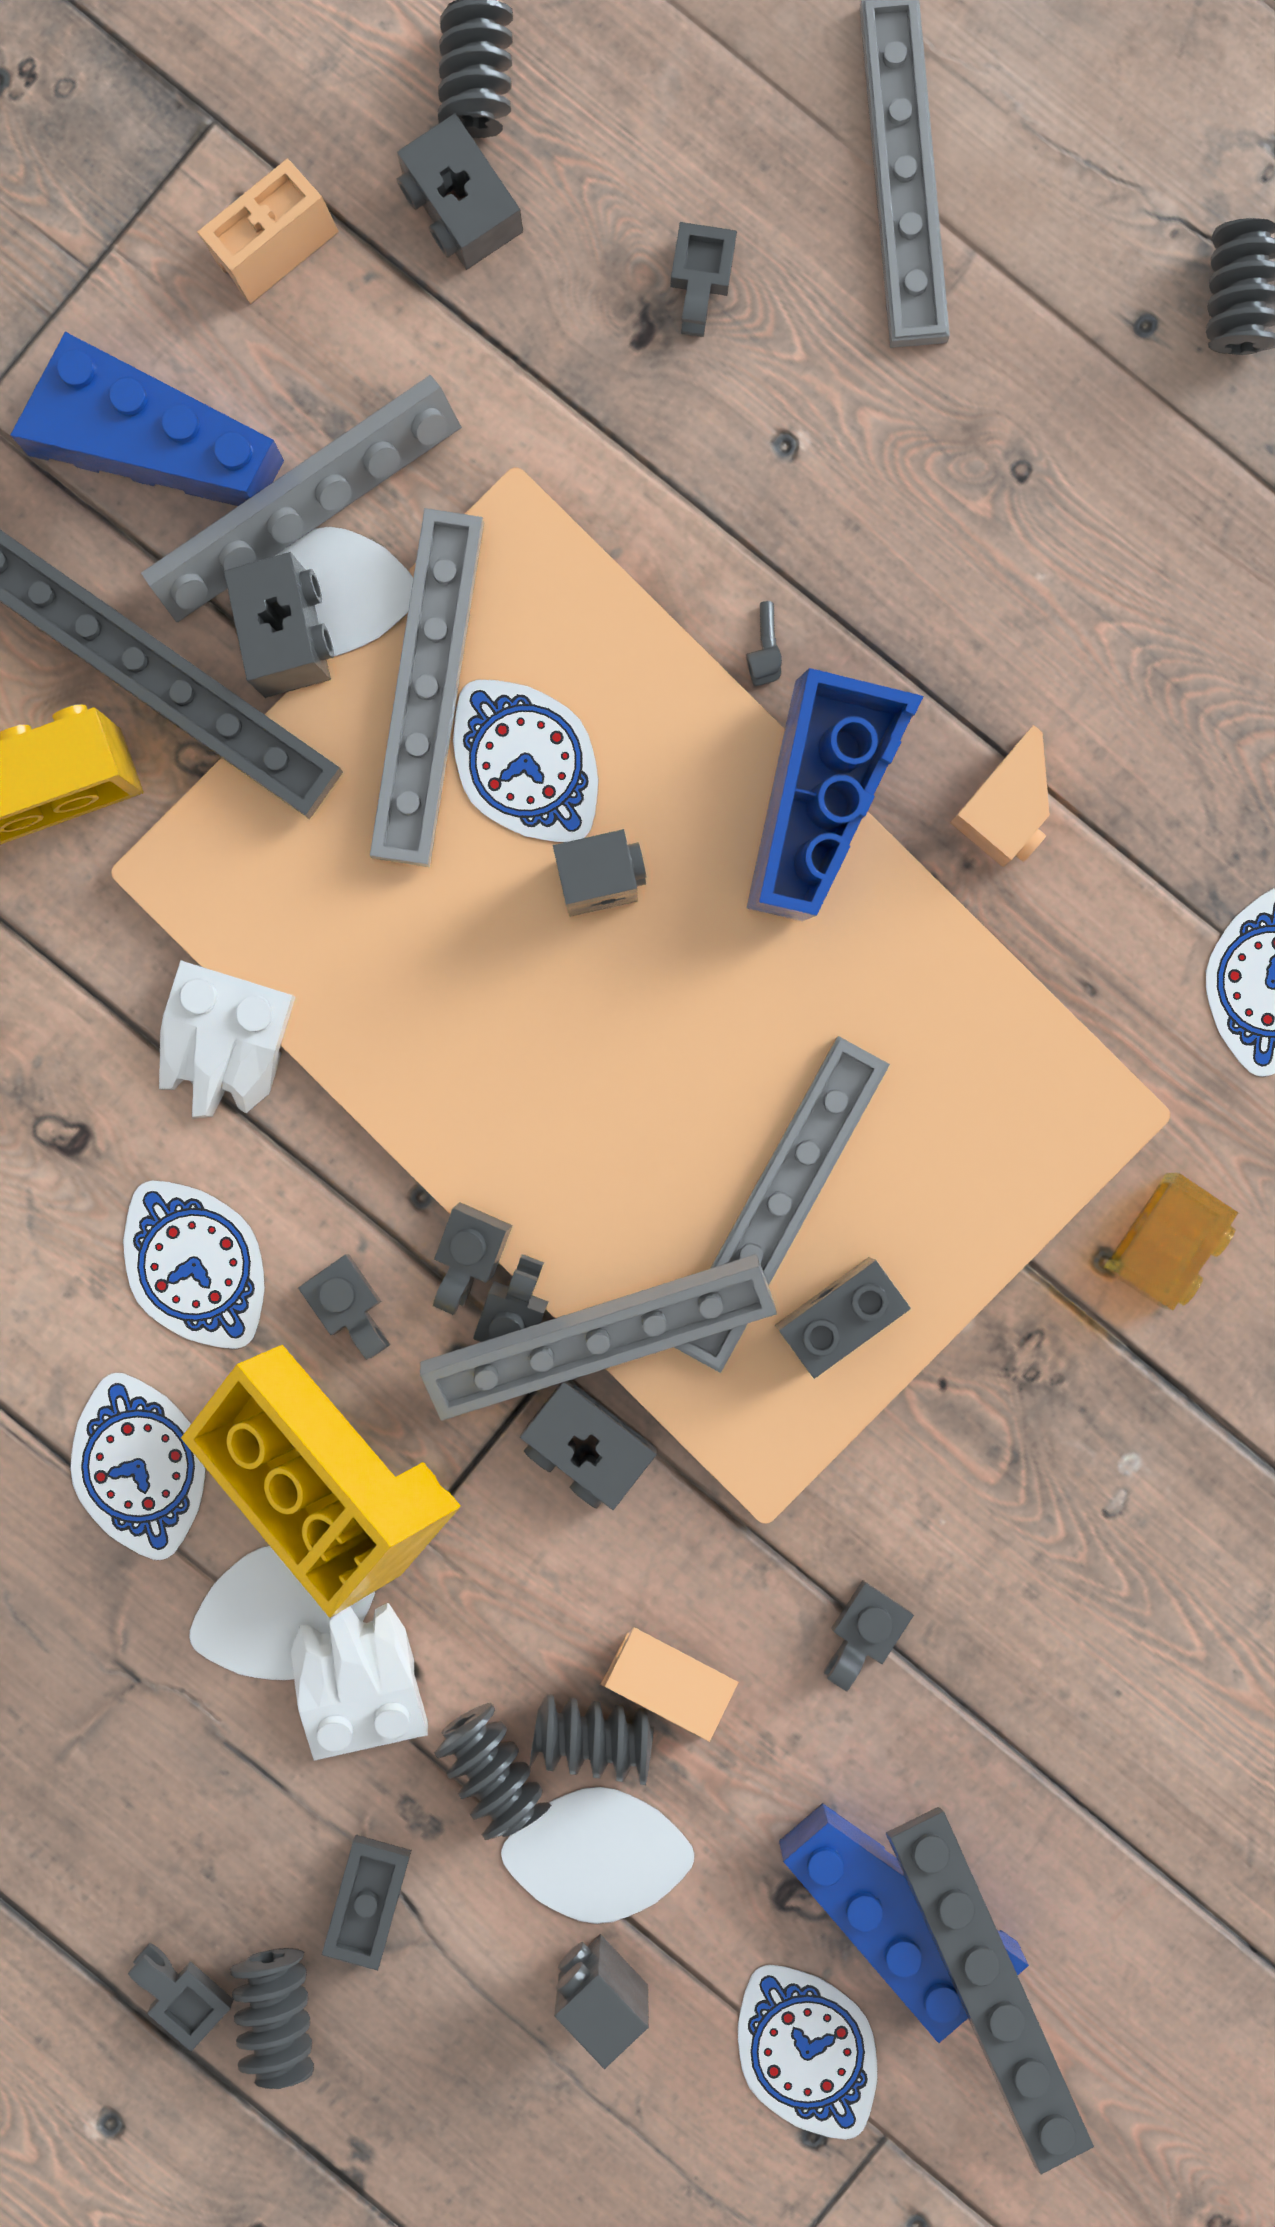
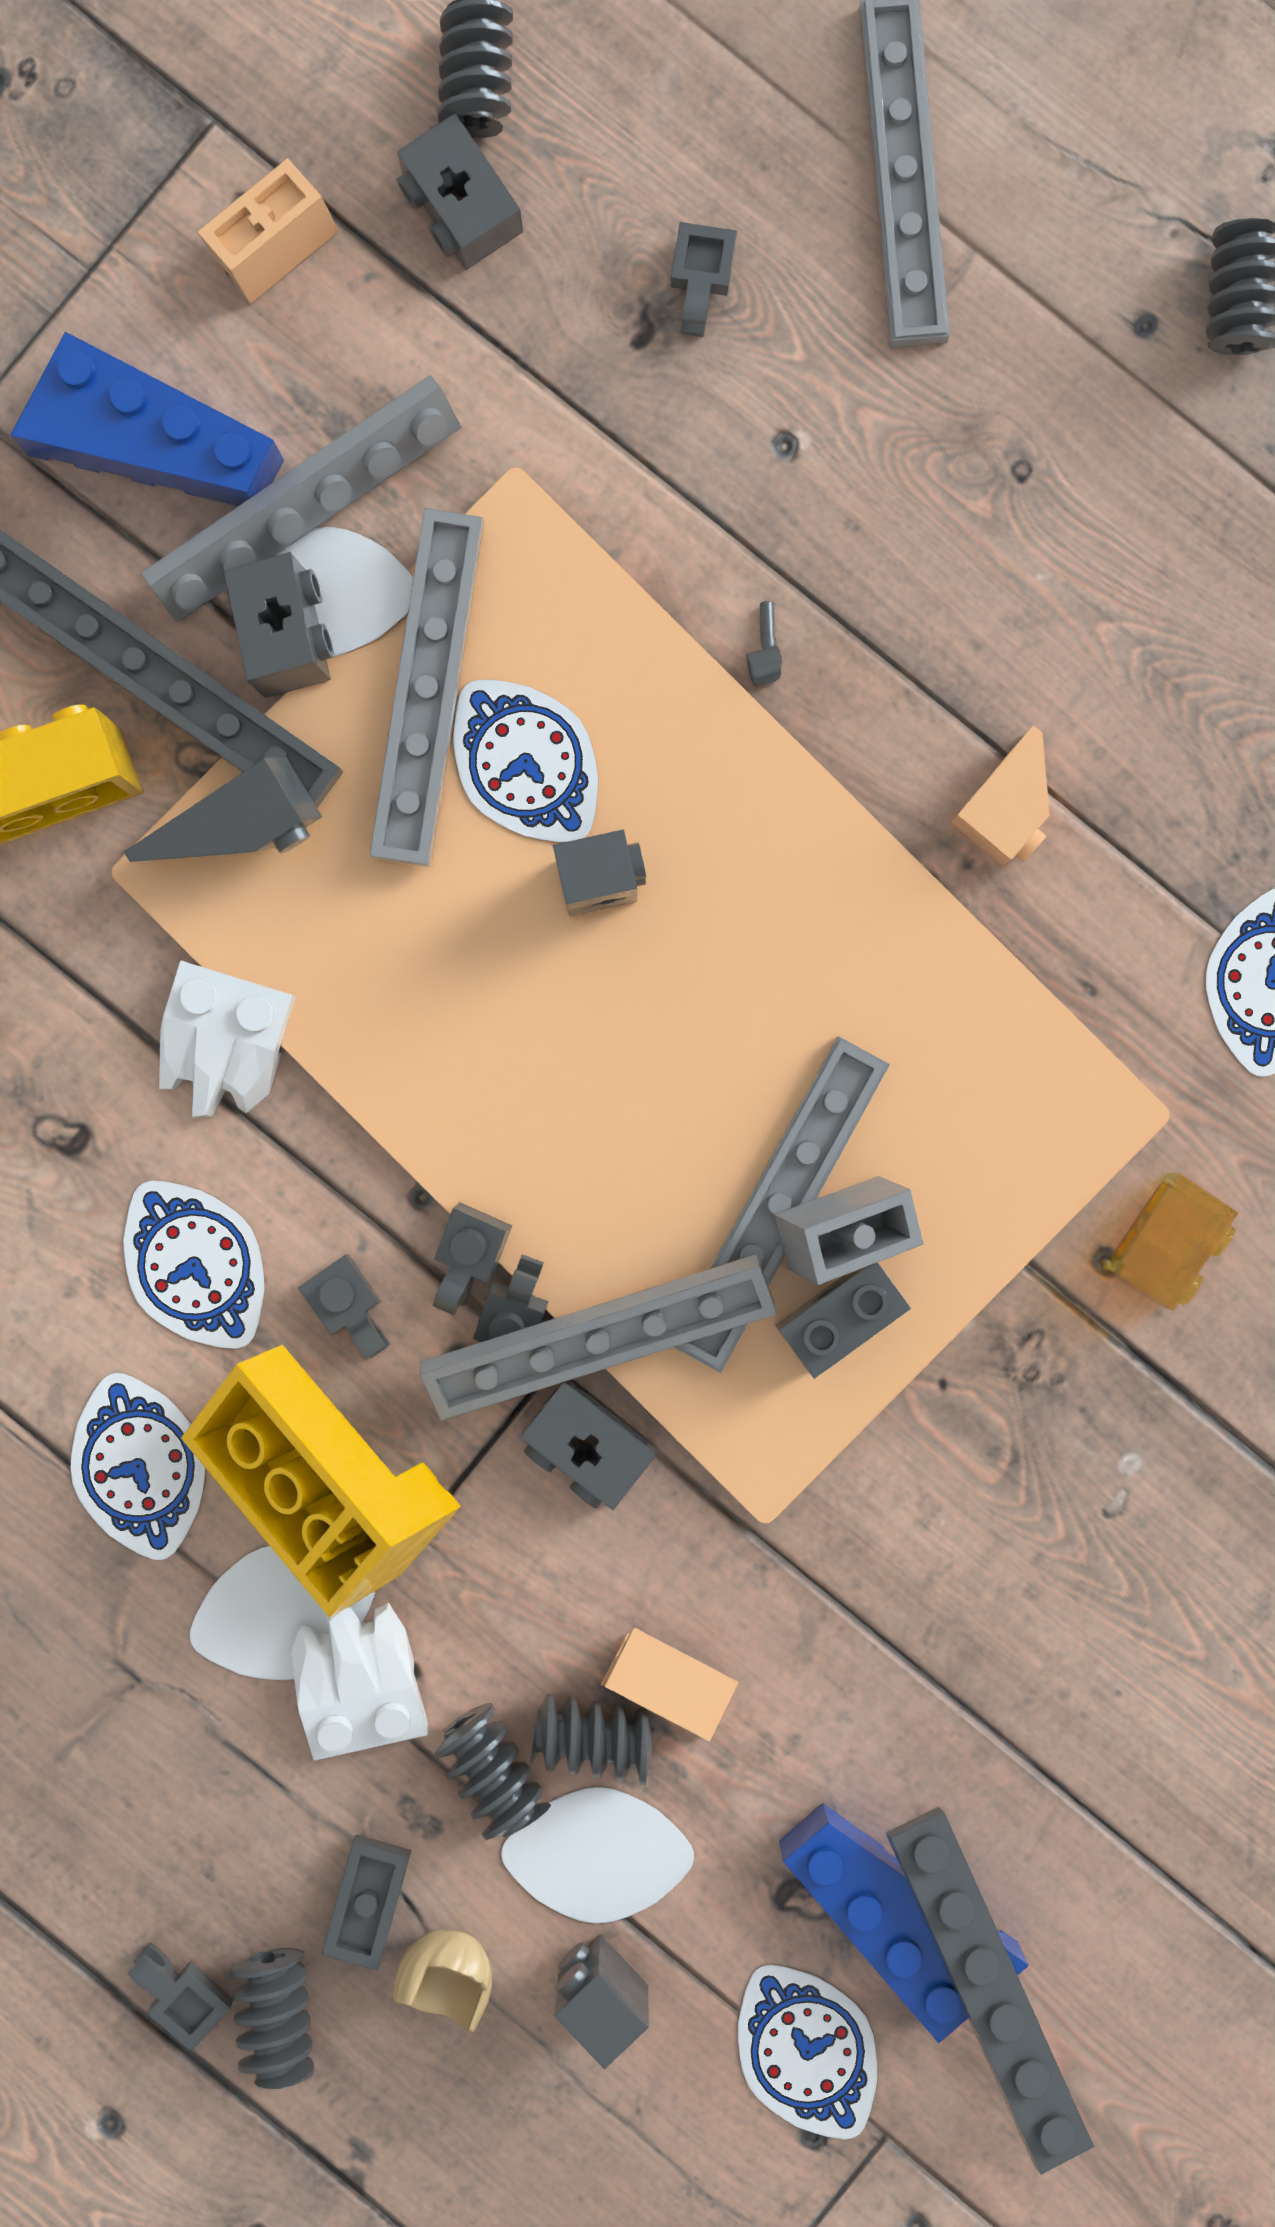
blue wedge [747,668,924,921] -> none
dark grey plate [823,1580,914,1692] -> none
none -> dark grey slope [124,756,322,862]
none -> tan hair [393,1929,492,2033]
none -> light grey brick [775,1176,924,1285]

